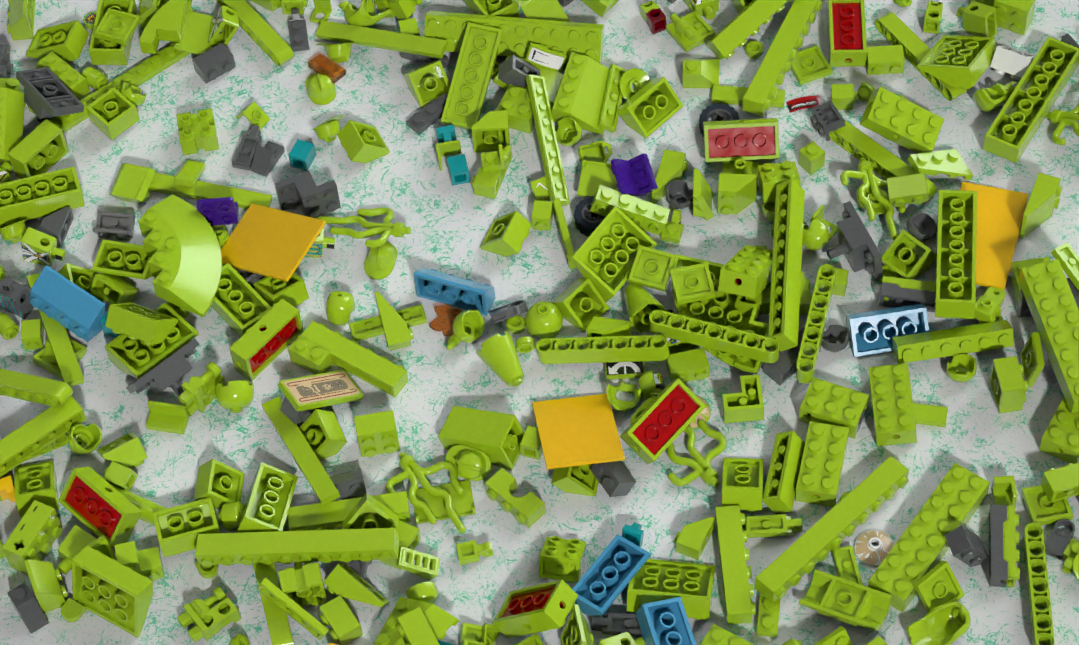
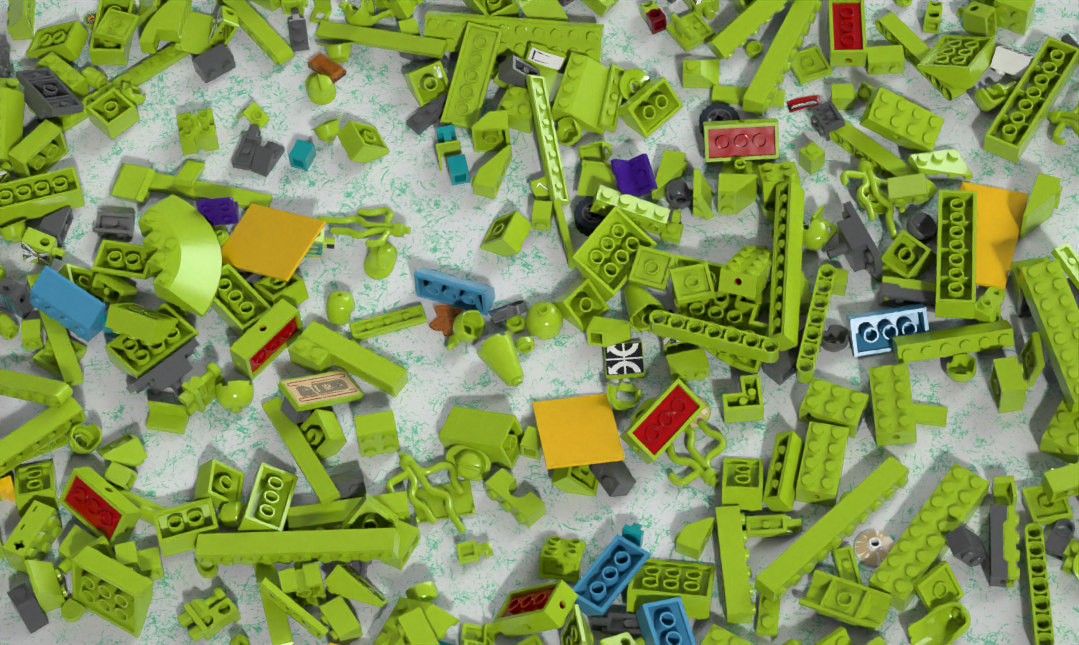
dark grey bracket [274,171,341,218] -> none
lime slope [375,292,414,351] -> none
lime slope [396,547,440,581] -> none
lime bracket [481,144,508,172] -> none
lime beam [535,335,670,364] -> none
lime head [638,370,665,399] -> none

